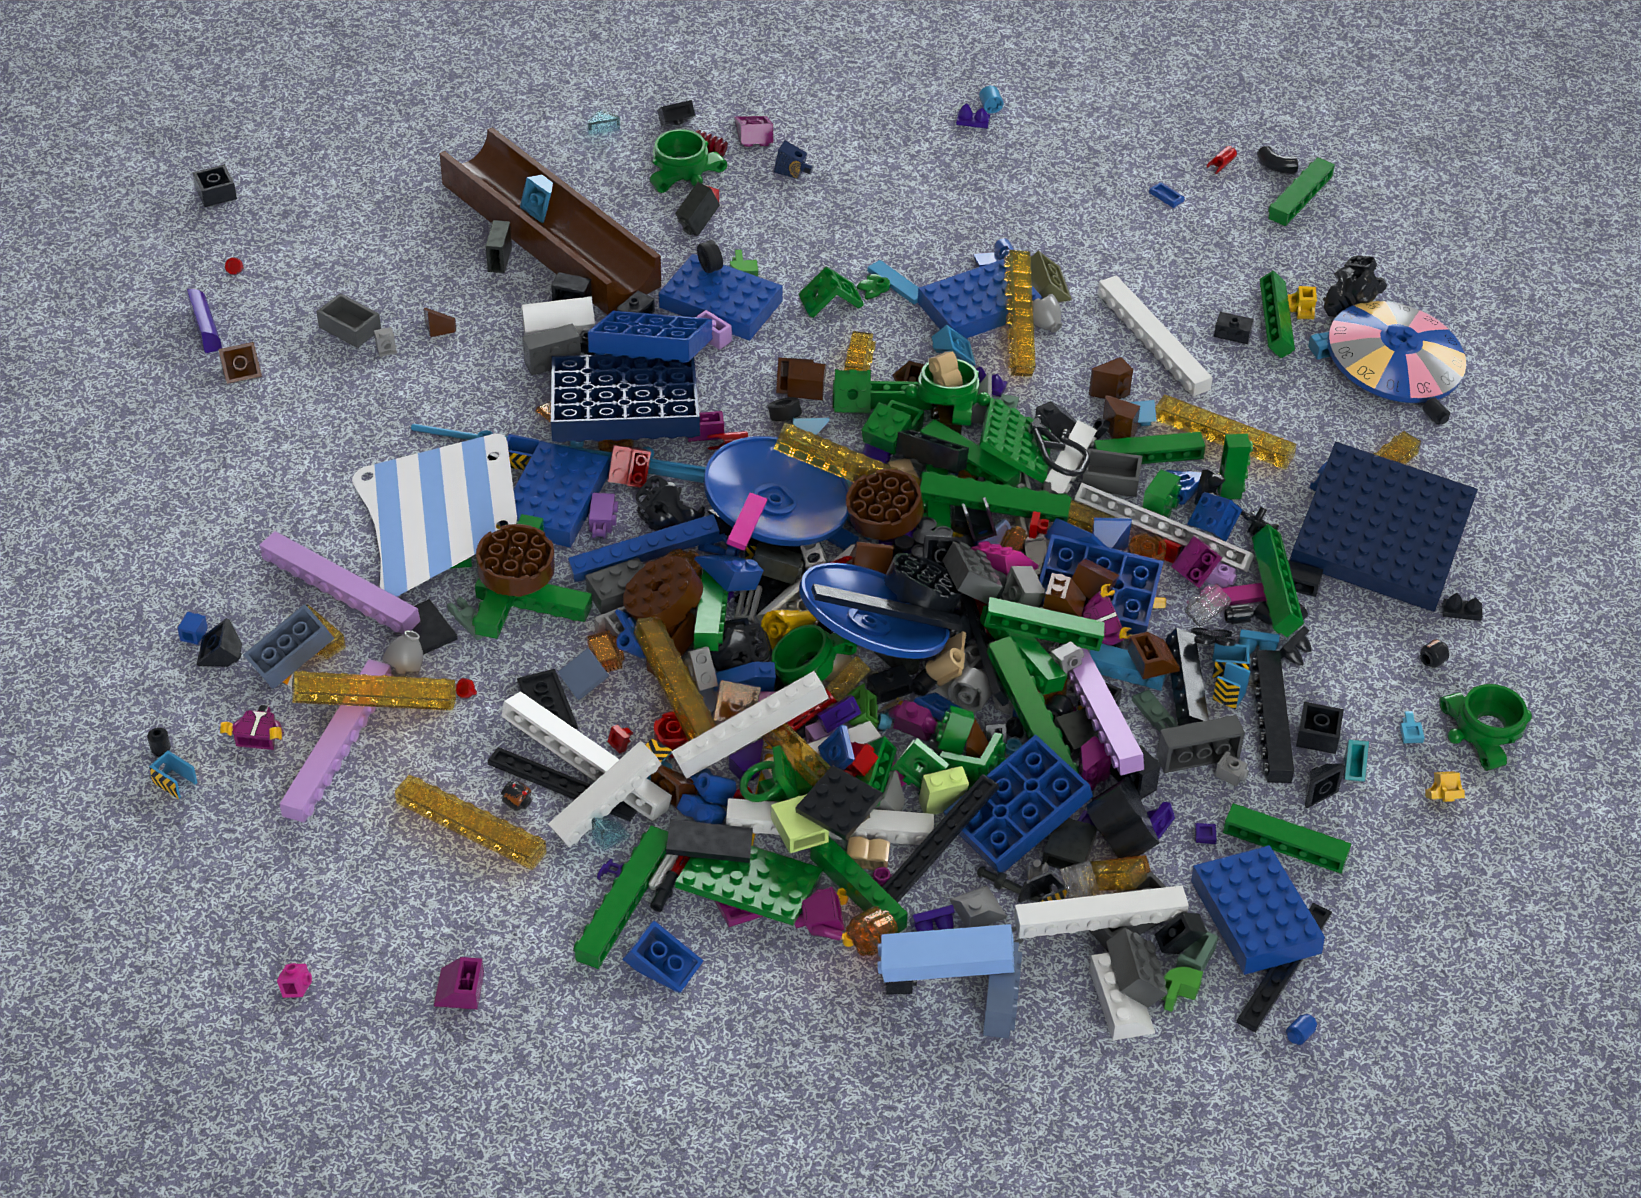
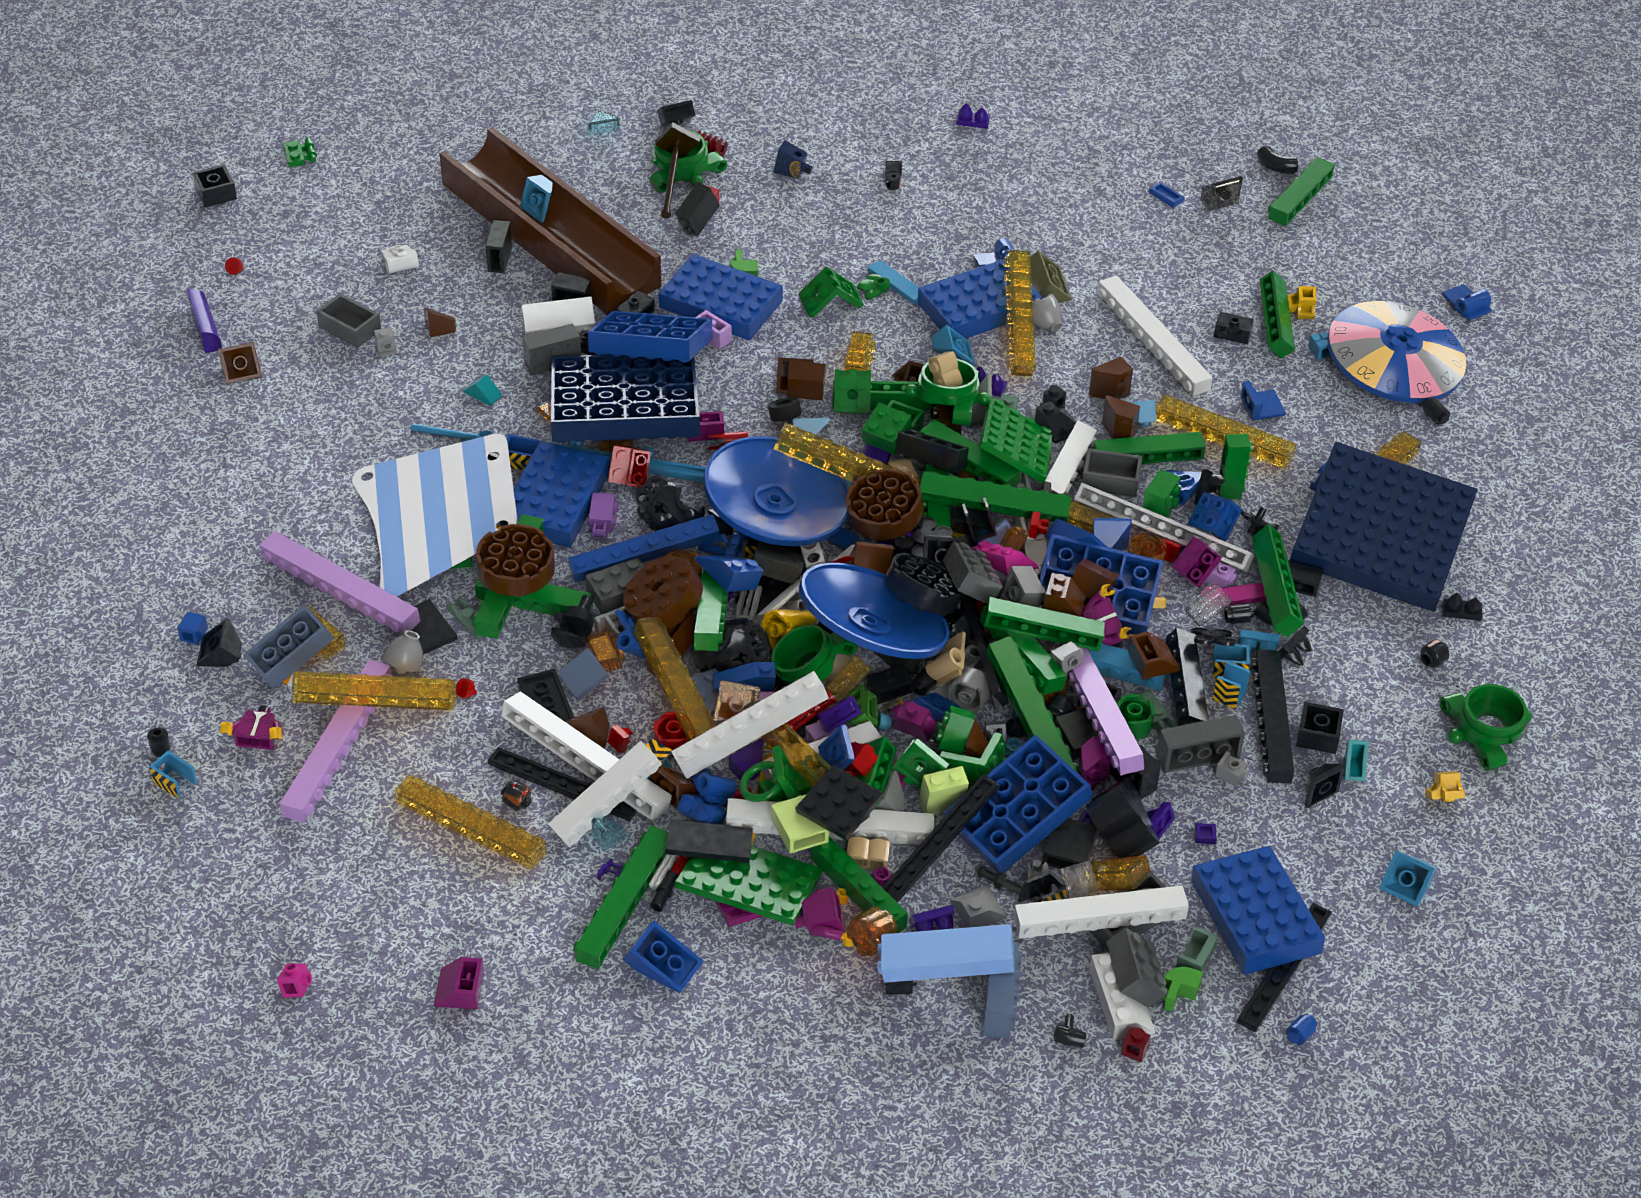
light grey pin [685,646,718,691] -> none
black tyre [697,240,723,273] -> none
dark pink tile [727,493,767,551] -> none
magenta slope [734,116,773,147] -> none
black tile [811,583,963,631] -> none
dark azure piece [979,85,1004,113] -> none
black piece [1028,415,1091,477] -> none
black tile [1093,418,1110,440] -> none
black brick [1154,912,1207,954] -> none
red piece [1206,146,1237,174] -> none
green brick [1223,803,1352,874] -> none
black animal [1323,255,1387,317] -> none
medium azure plate [1400,711,1425,744] -> none
none -> green plate [283,138,317,167]
none -> white piece [381,245,419,274]
none -> teal slope [463,374,502,406]
none -> black piece [551,595,594,648]
none -> reddish brown slope [567,707,610,749]
none -> dark brown tile [655,122,700,219]
none -> black leg [885,161,902,190]
none -> black brick [1040,385,1066,408]
none -> black piece [1053,1014,1087,1048]
none -> green brick [1116,694,1155,739]
none -> dark red brick [1121,1027,1151,1063]
none -> clear smoke slope [1200,176,1243,211]
none -> blue bracket [1240,380,1286,421]
none -> dark azure slope [1379,850,1438,907]
none -> blue piece [1442,284,1492,320]

